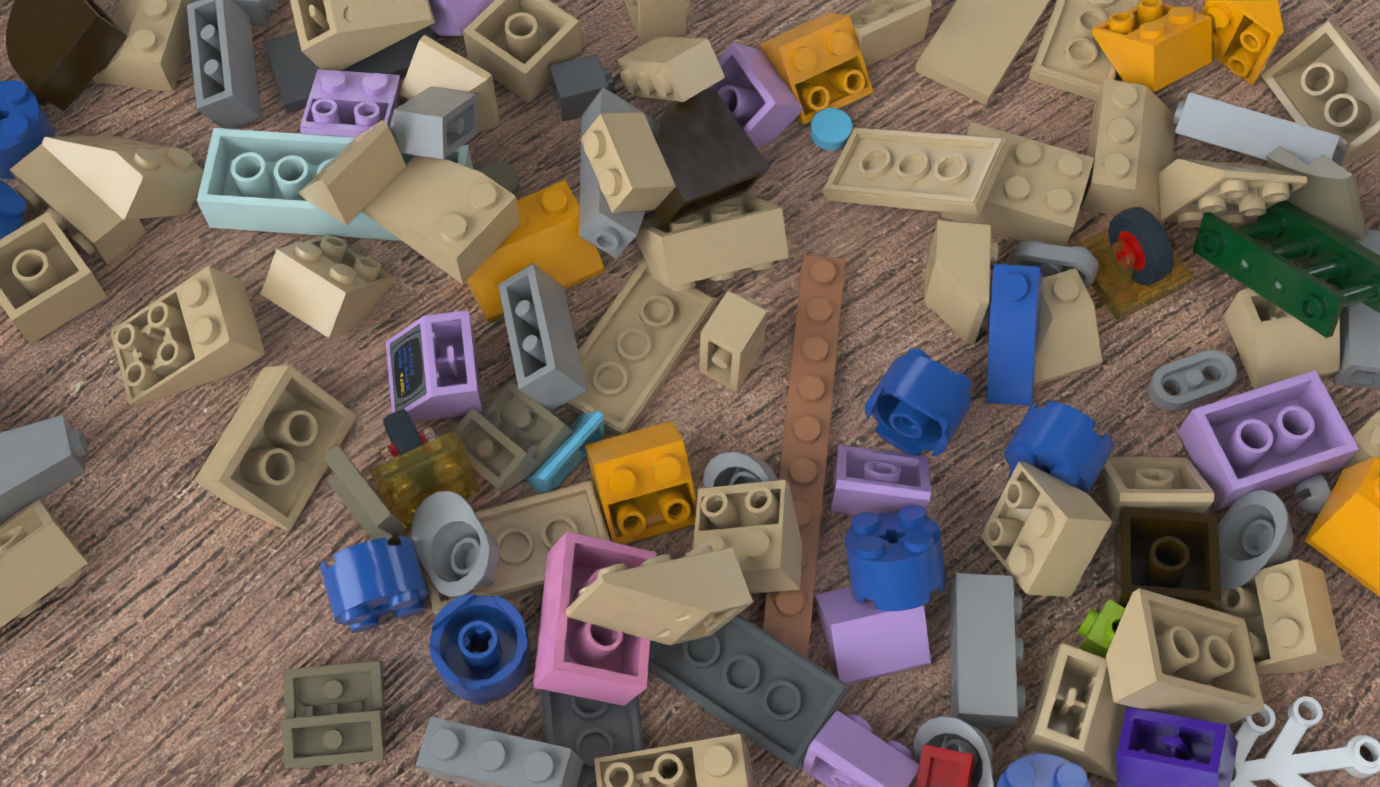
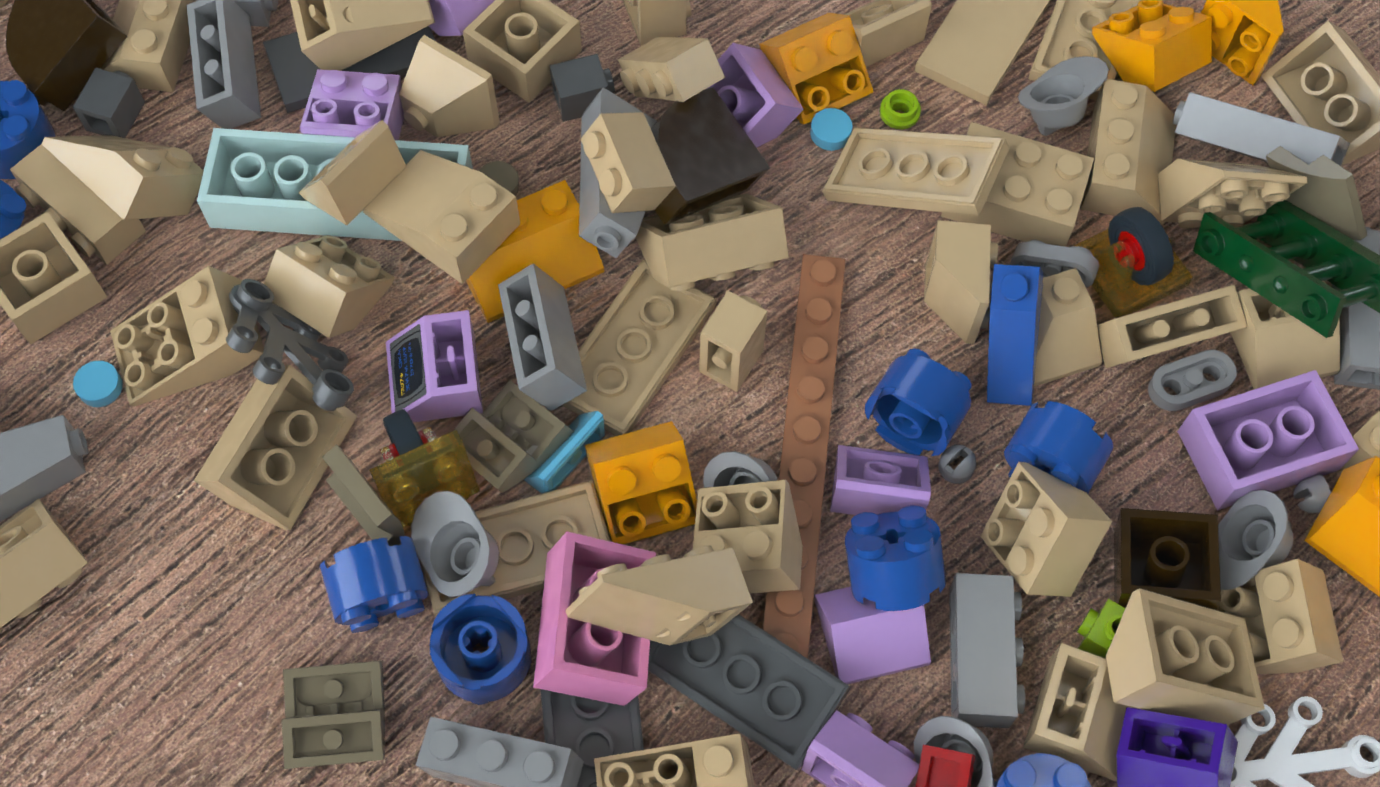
light grey brick [390,86,478,160] -> none
tan slope [1099,457,1215,525] -> none
none -> dark grey brick [73,68,145,138]
none -> medium azure tile [73,361,123,407]
none -> dark grey plant [226,279,354,411]
none -> lime plate [879,89,921,130]
none -> light grey hinge [938,444,976,484]
none -> light grey piece [1018,56,1109,136]
none -> tan brick [1097,284,1248,368]

